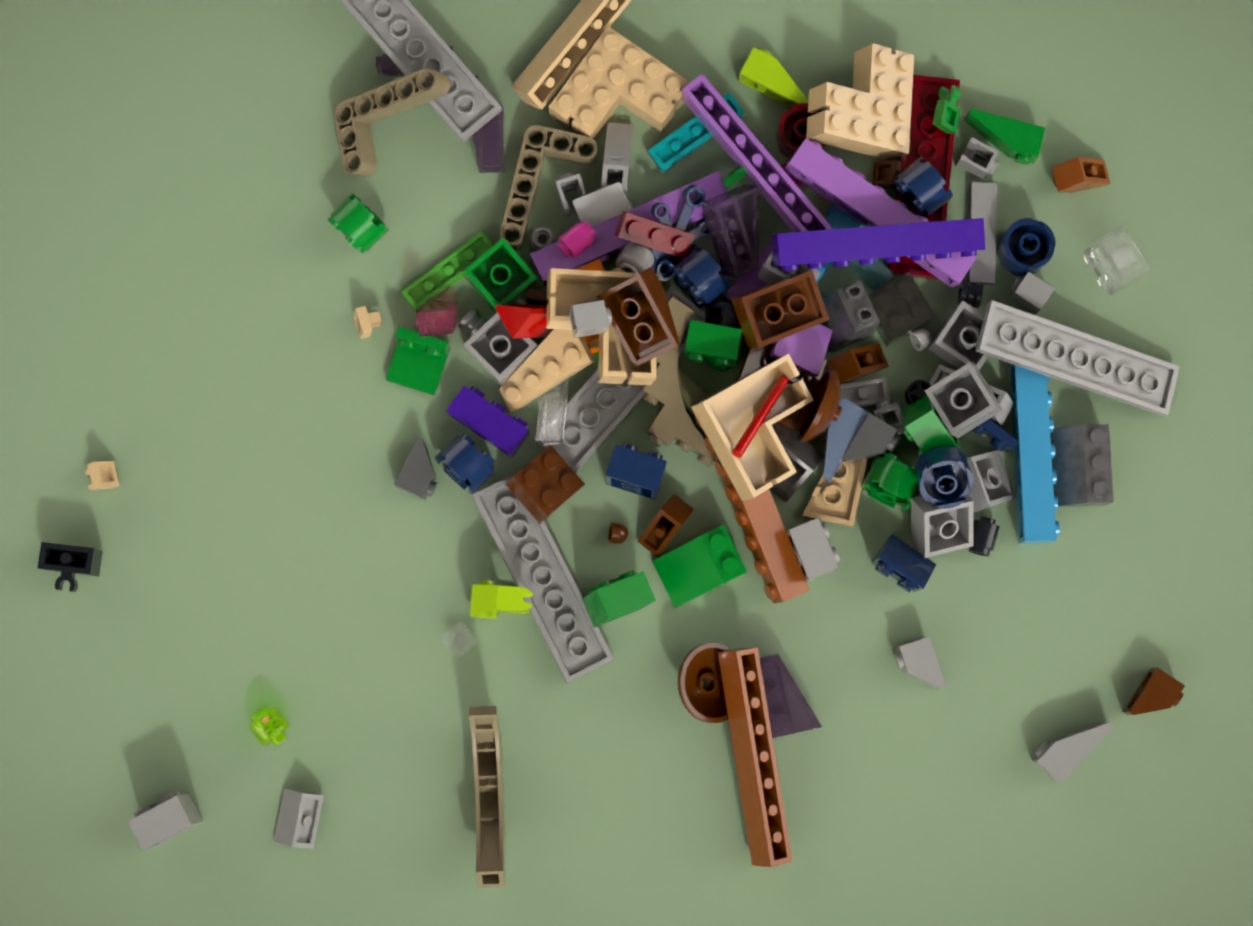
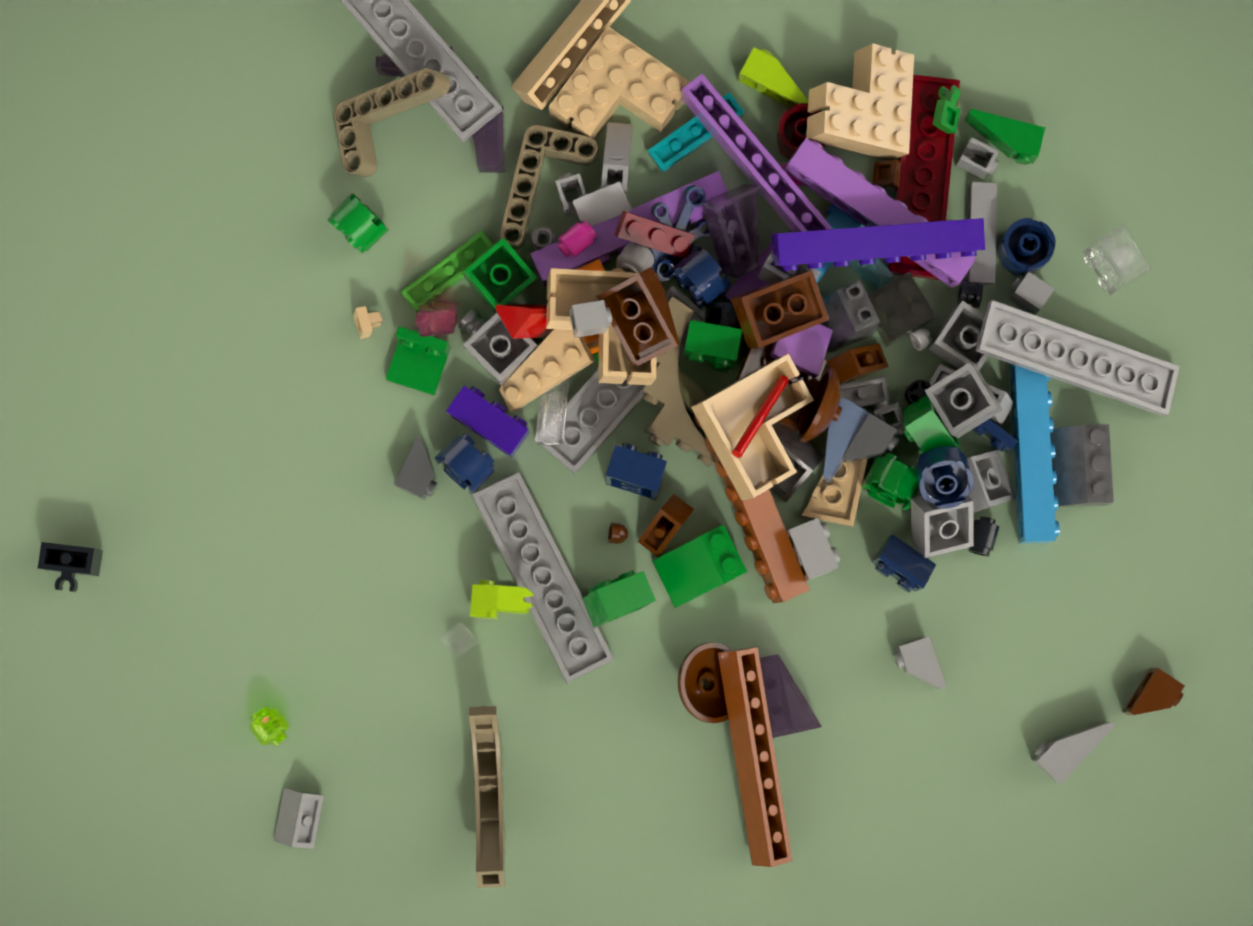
tan tile [85,461,120,490] -> none
light grey brick [128,791,203,851] -> none
reddish brown brick [505,445,585,524] -> none
reddish brown tile [526,288,549,305] -> none
green tile [721,166,747,189] -> none
dark blue brick [894,157,953,217] -> none
dark orange slope [1052,157,1110,193] -> none

